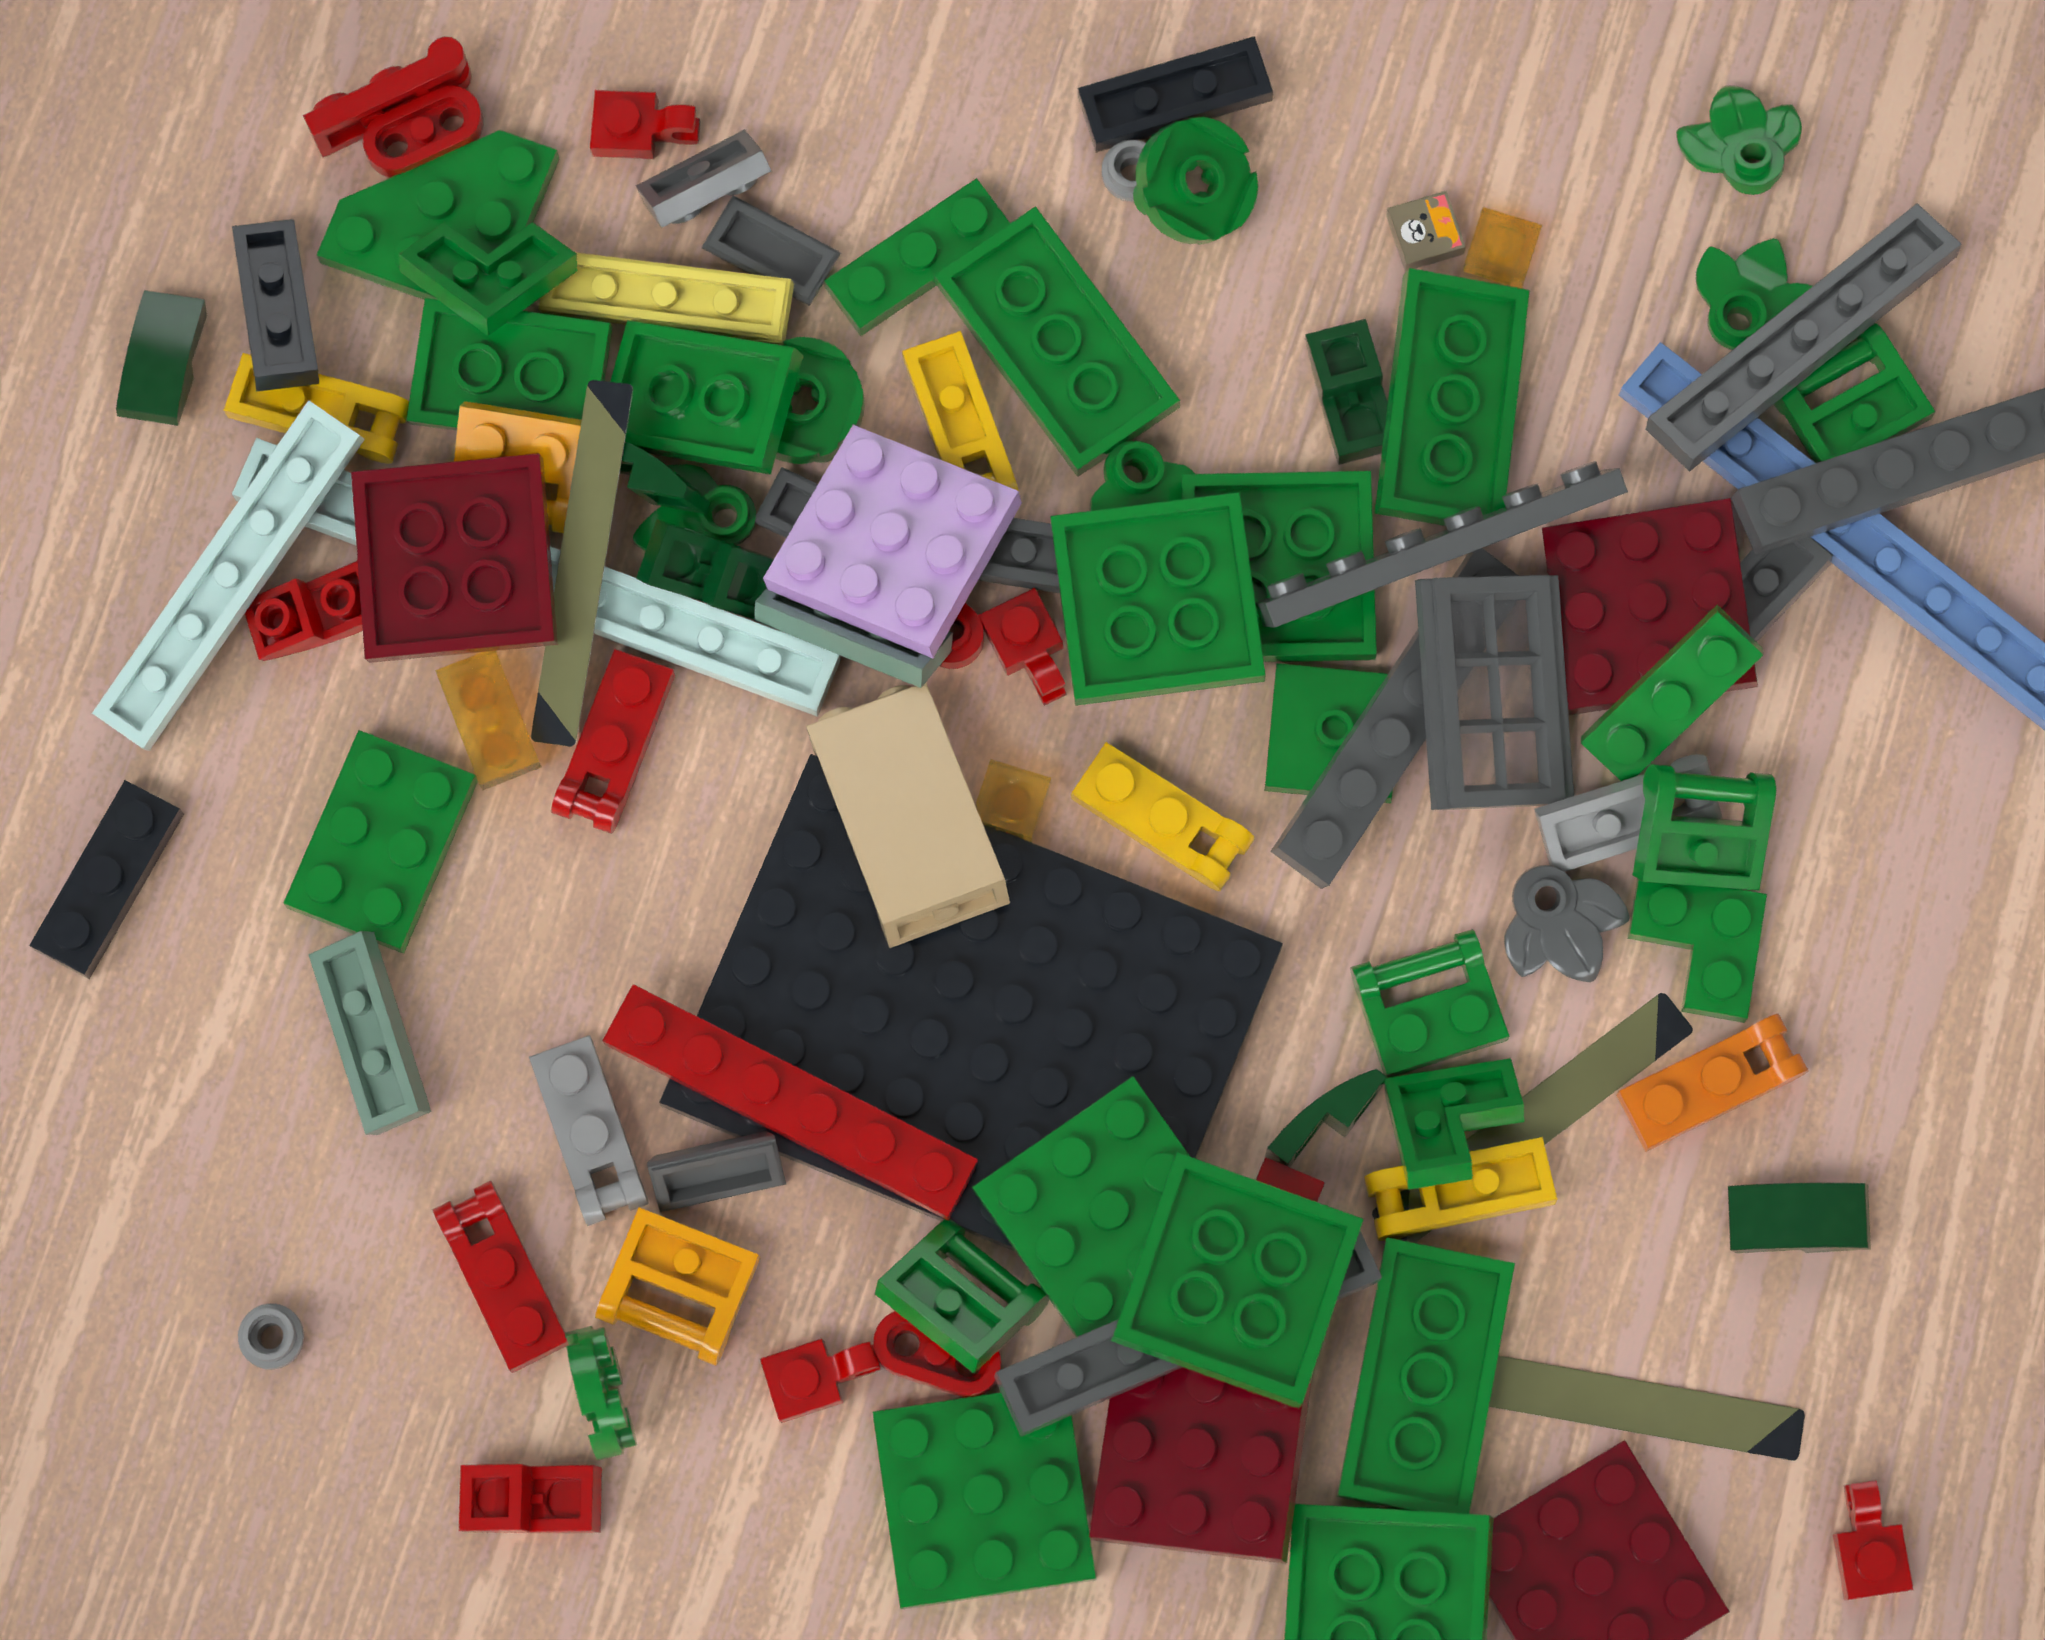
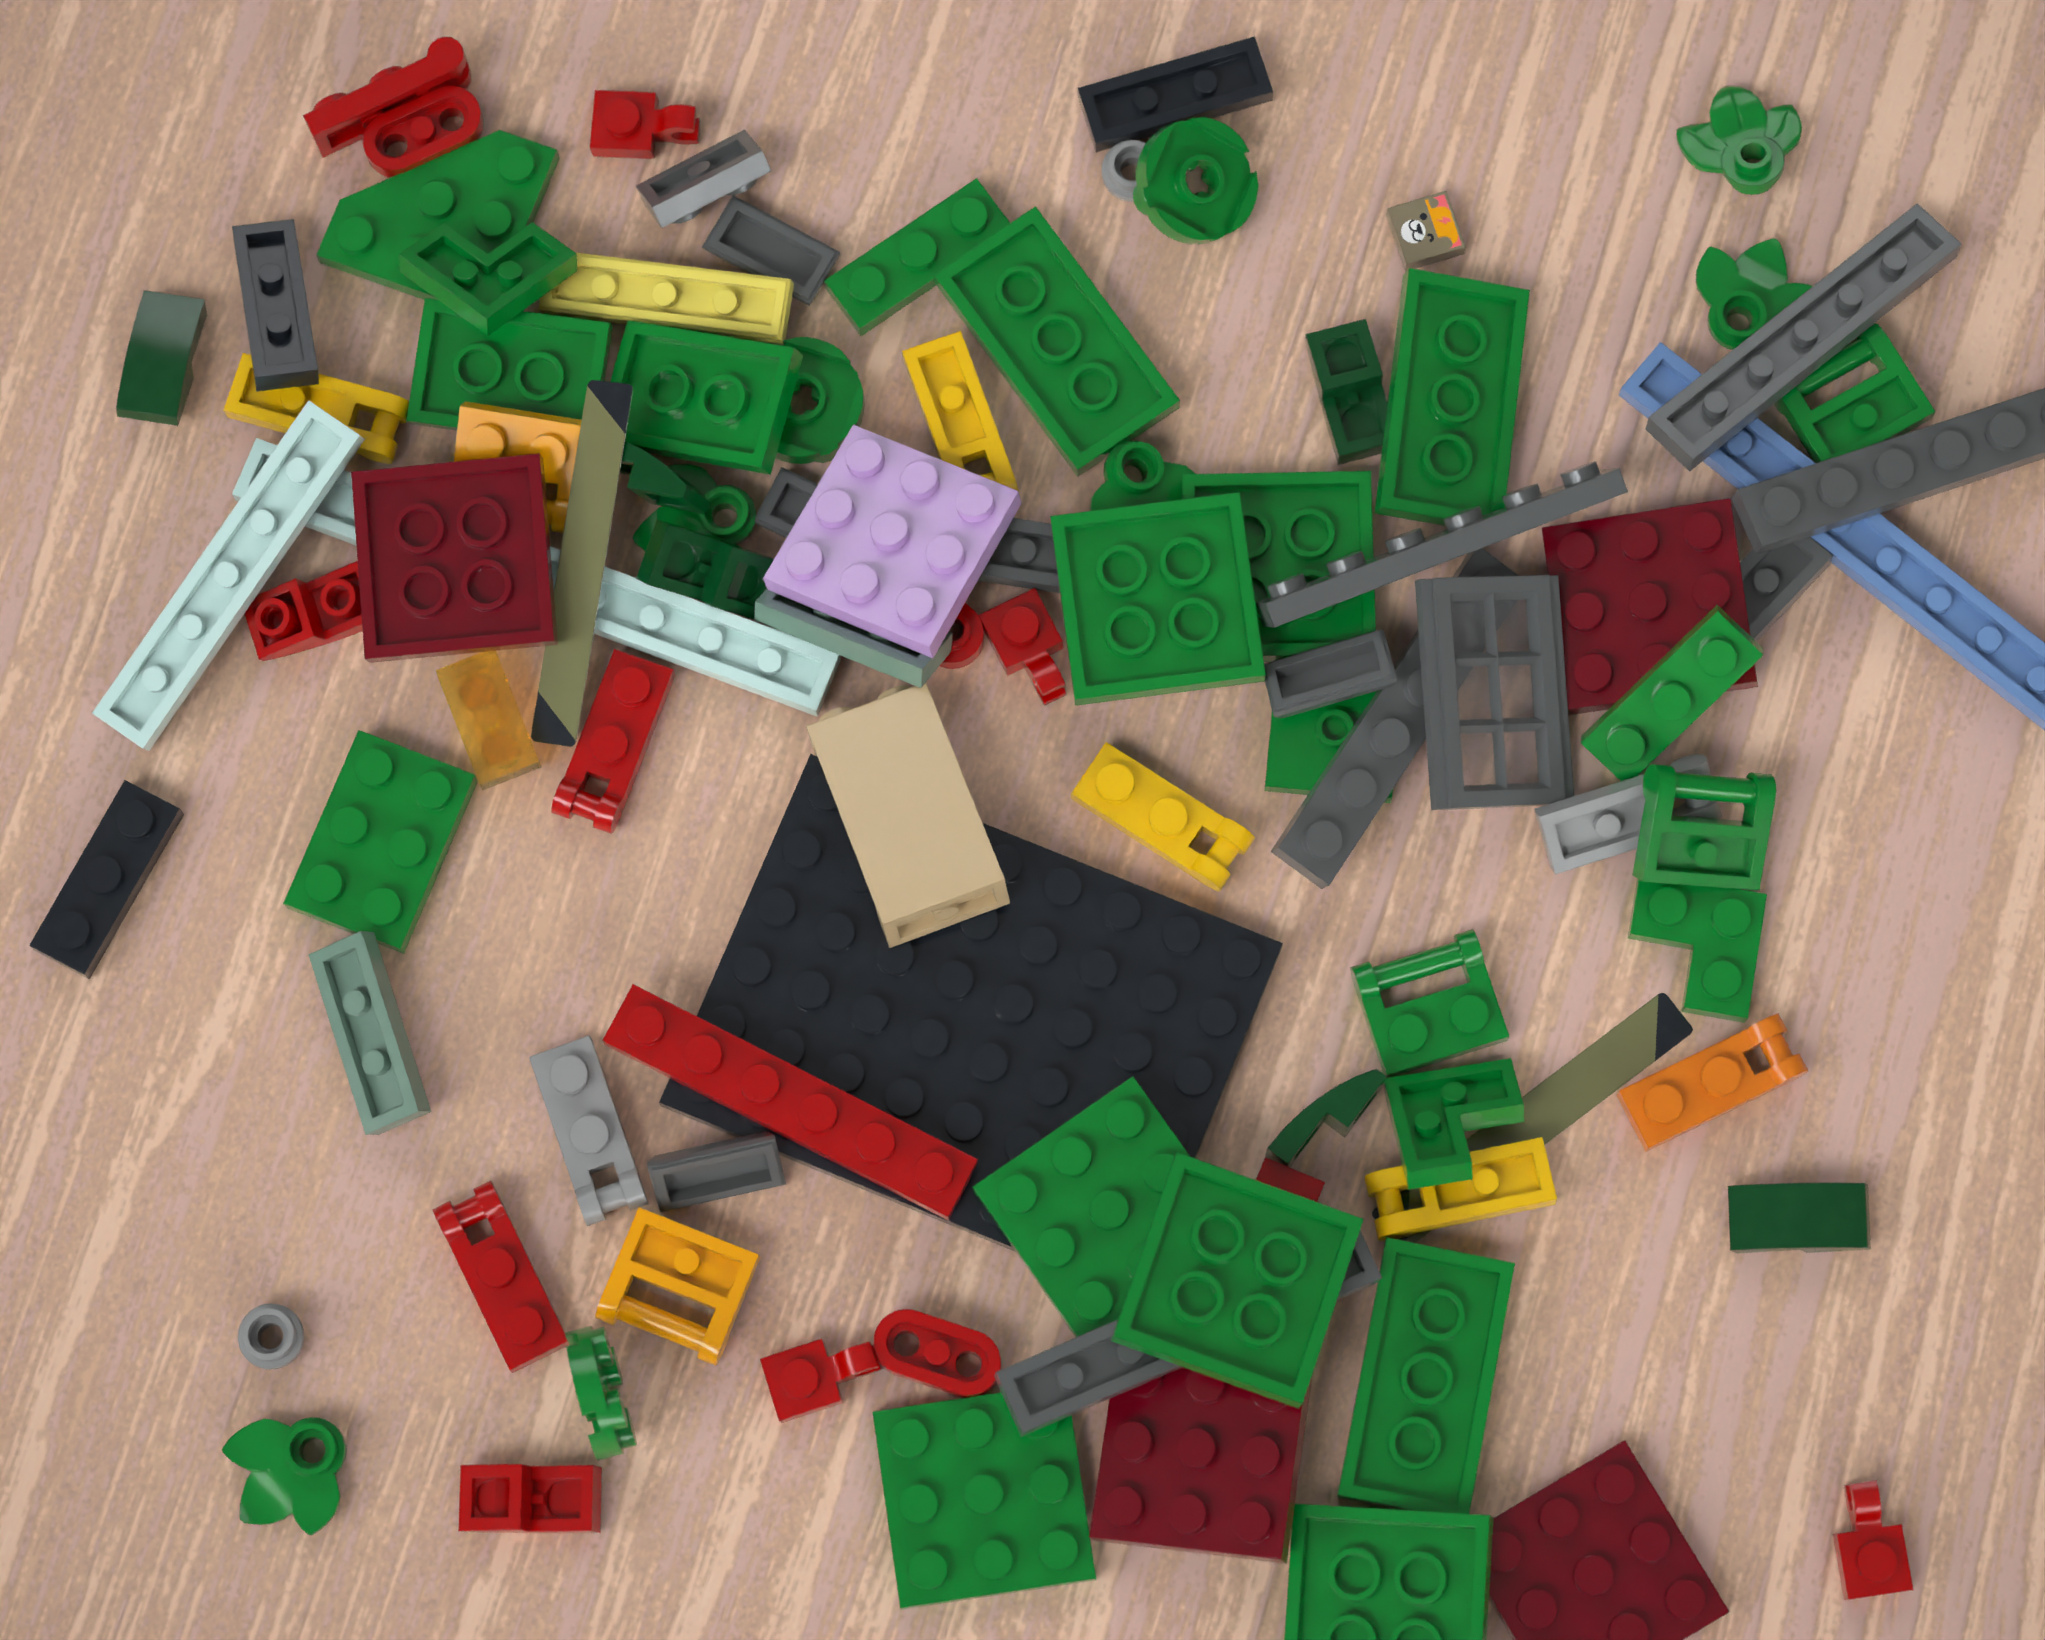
green plate [875,1219,1049,1373] -> none
clear yellow plate [975,759,1051,842] -> none
clear yellow plate [1463,207,1542,288] -> none
olive sticker [1489,1355,1805,1461] -> none
dark grey plate [1504,865,1630,982] -> none
none -> green plate [222,1417,346,1536]
none -> dark grey tile [1264,629,1397,718]

